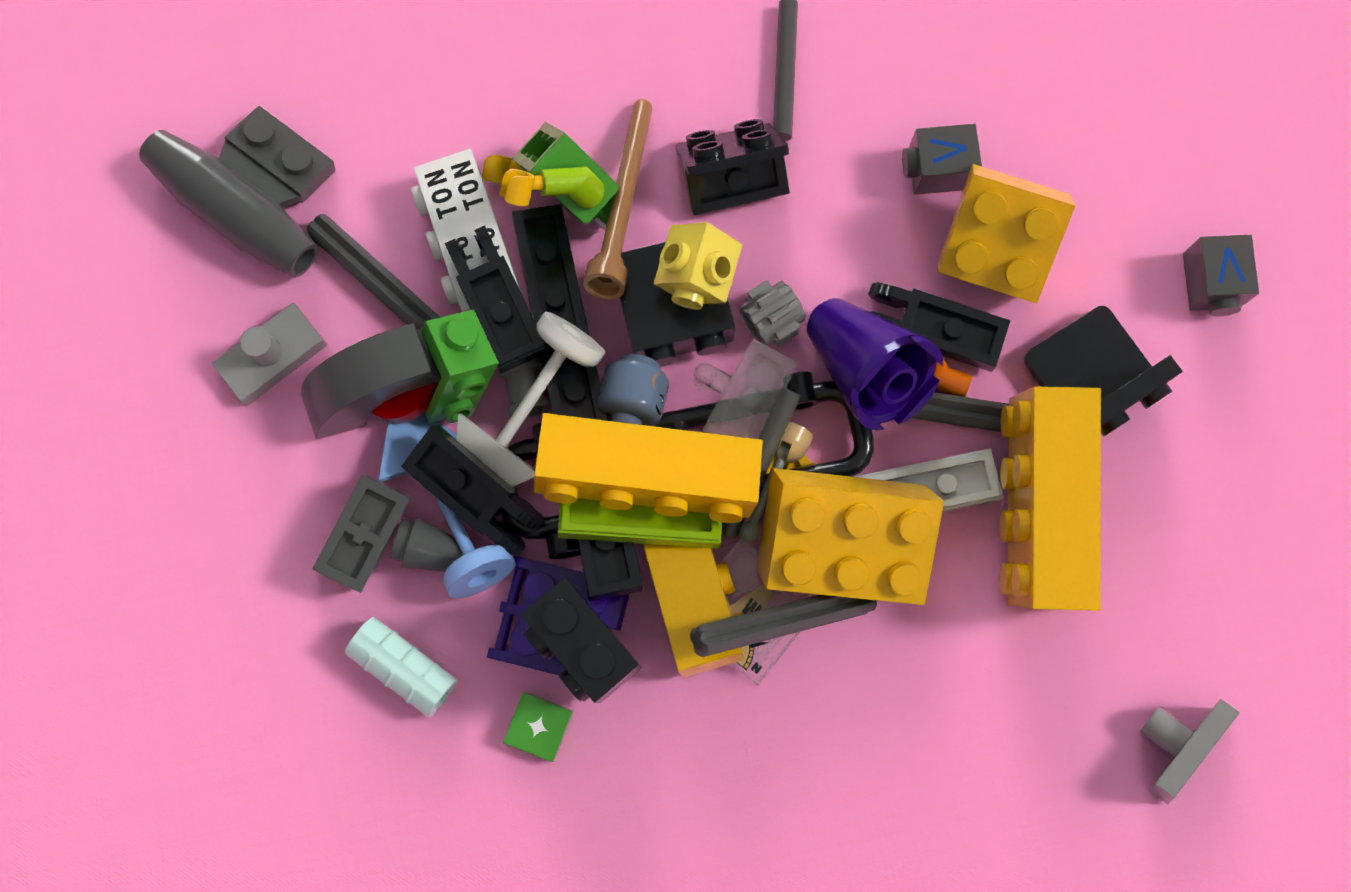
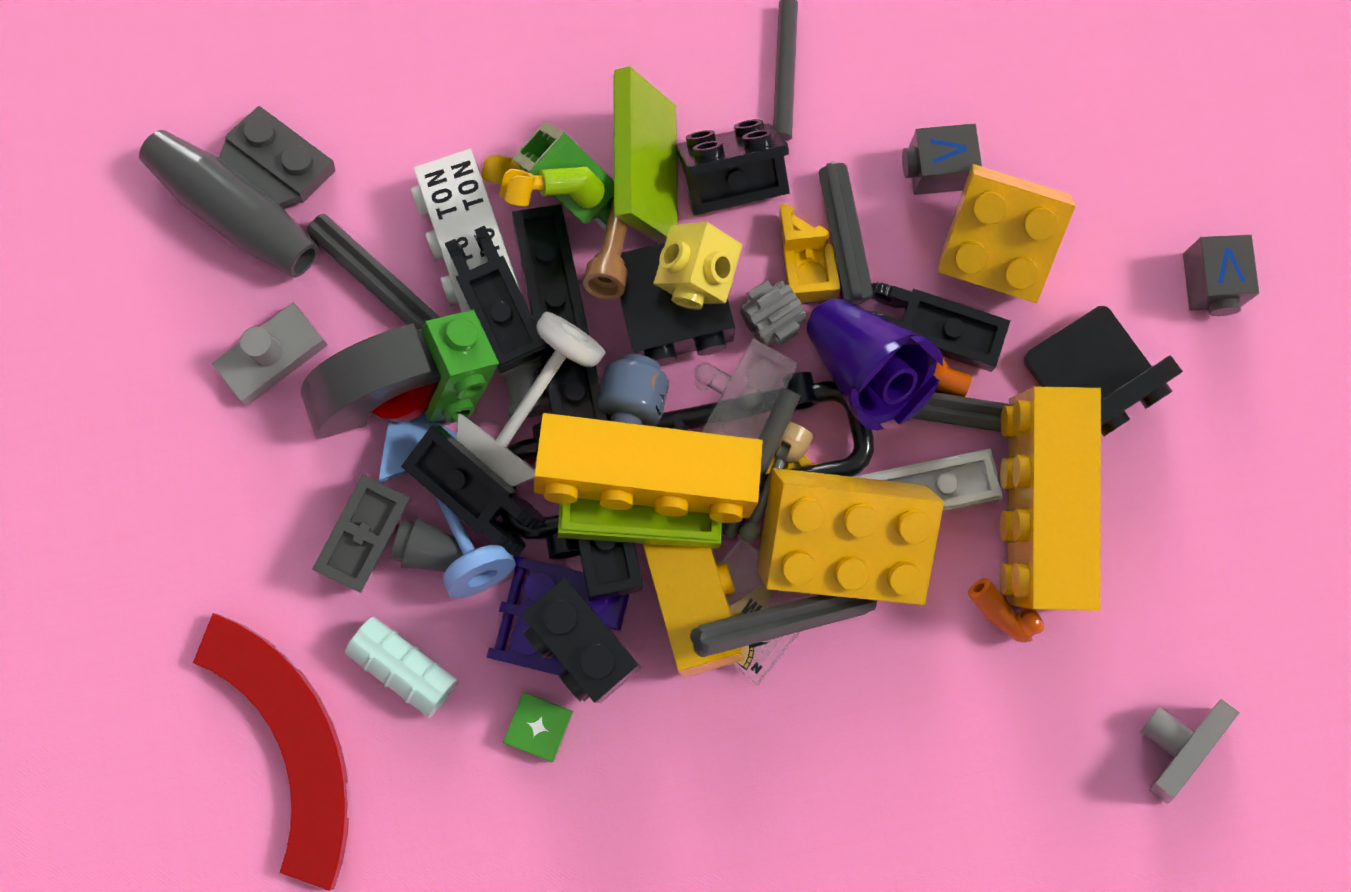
none -> red tile [193,613,349,891]
none -> lime tile [613,66,678,244]
none -> yellow slope [779,204,840,303]
none -> dark grey axle [819,162,873,304]
none -> orange arm [968,578,1045,643]

